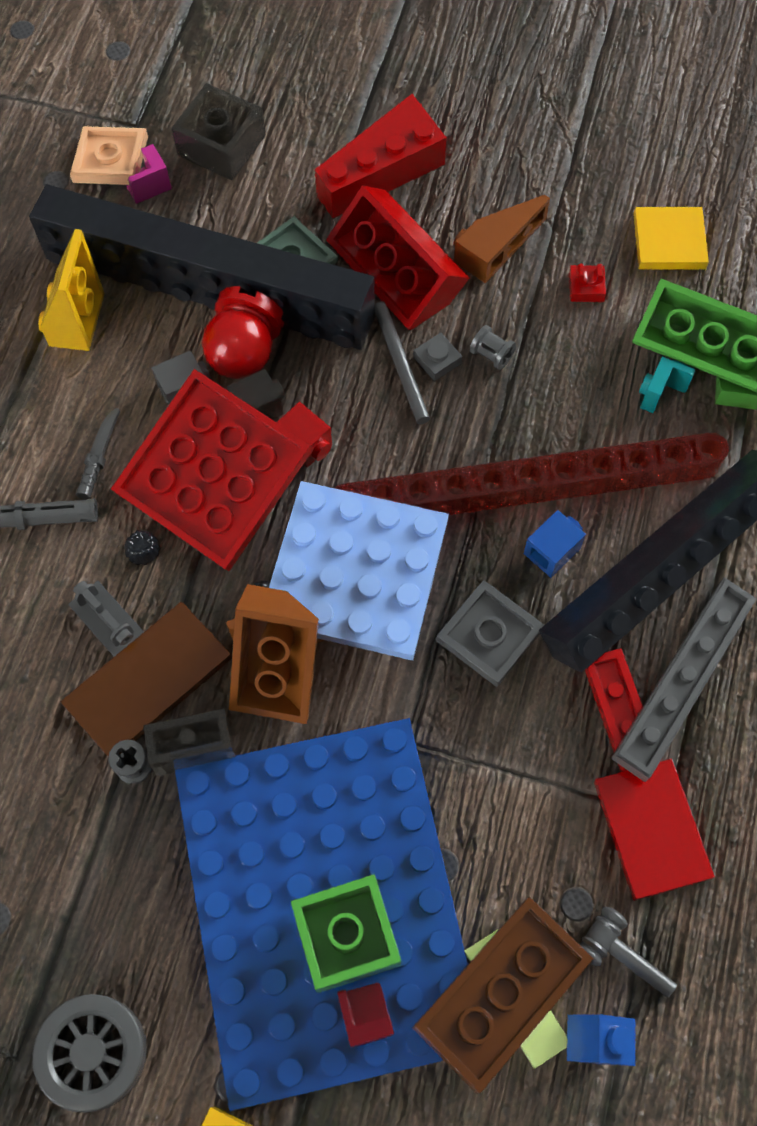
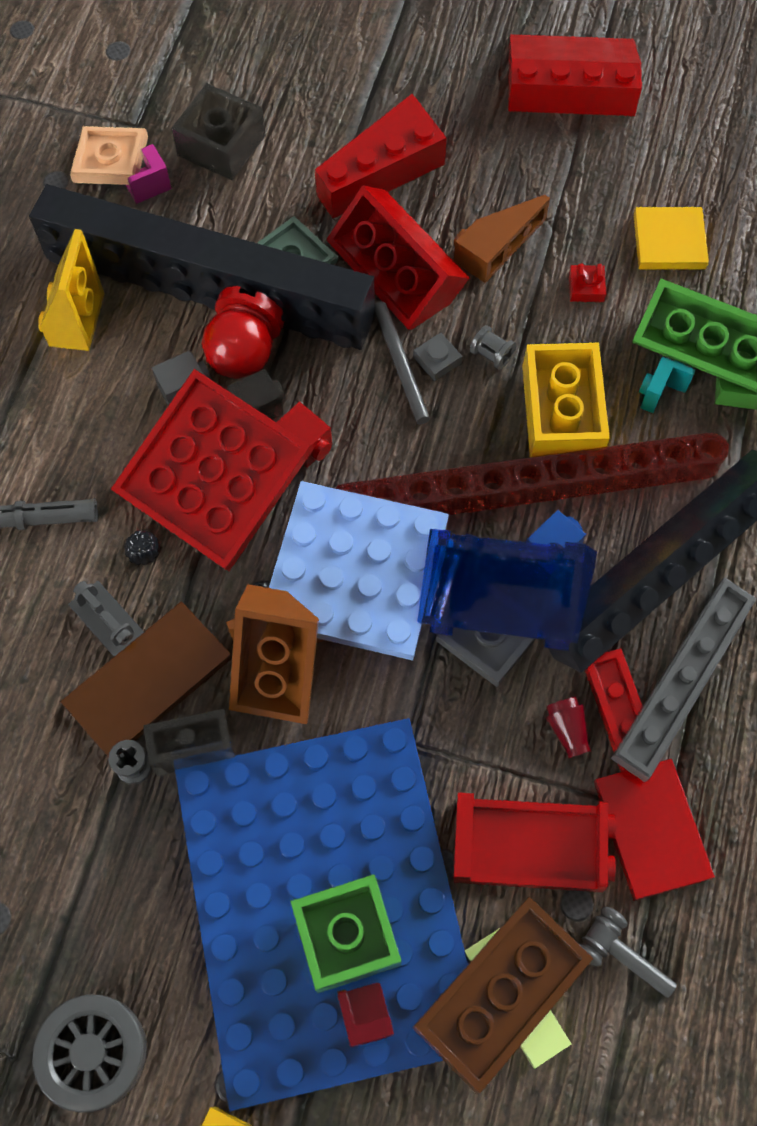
dark grey piece [76,408,120,499] -> none
blue brick [567,1014,635,1066] -> none
none -> clear blue windscreen [417,529,597,651]
none -> red panel [454,792,616,892]
none -> red slope [508,34,642,116]
none -> yellow brick [522,343,610,461]
none -> dark red cone [546,696,591,759]

